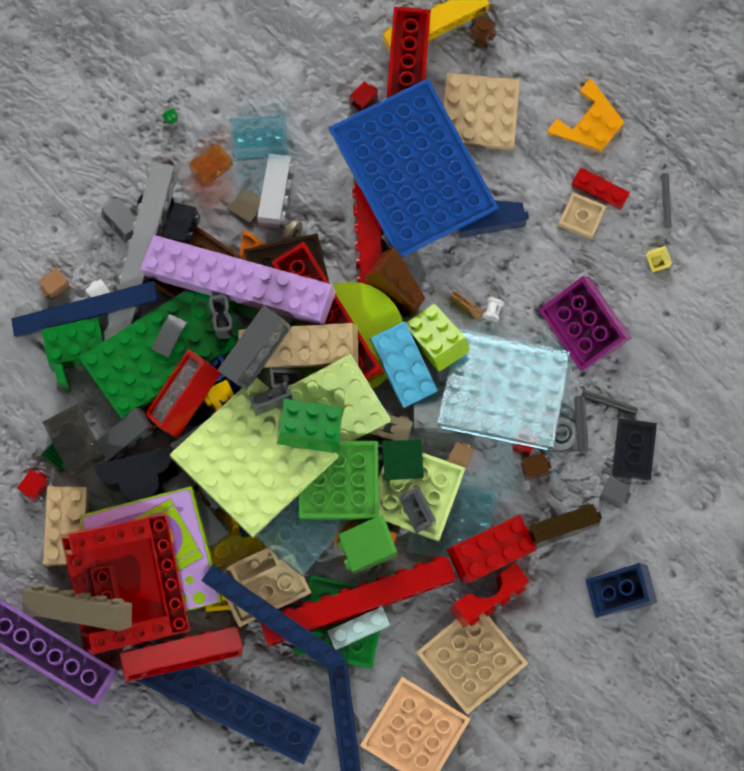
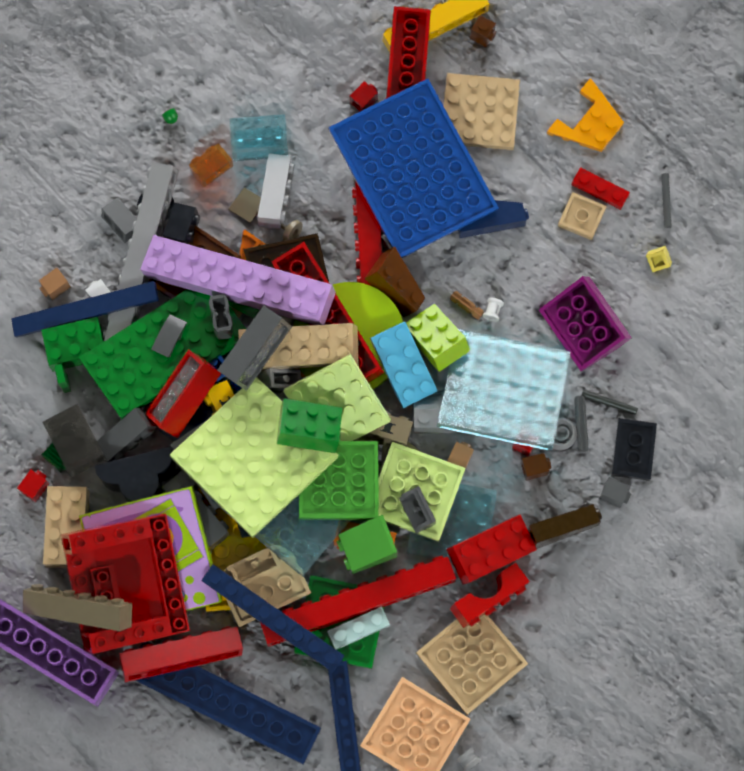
dark grey hinge [248,381,292,416] -> none
dark green tile [382,439,424,481] -> none
dark blue slope [586,563,657,618] -> none

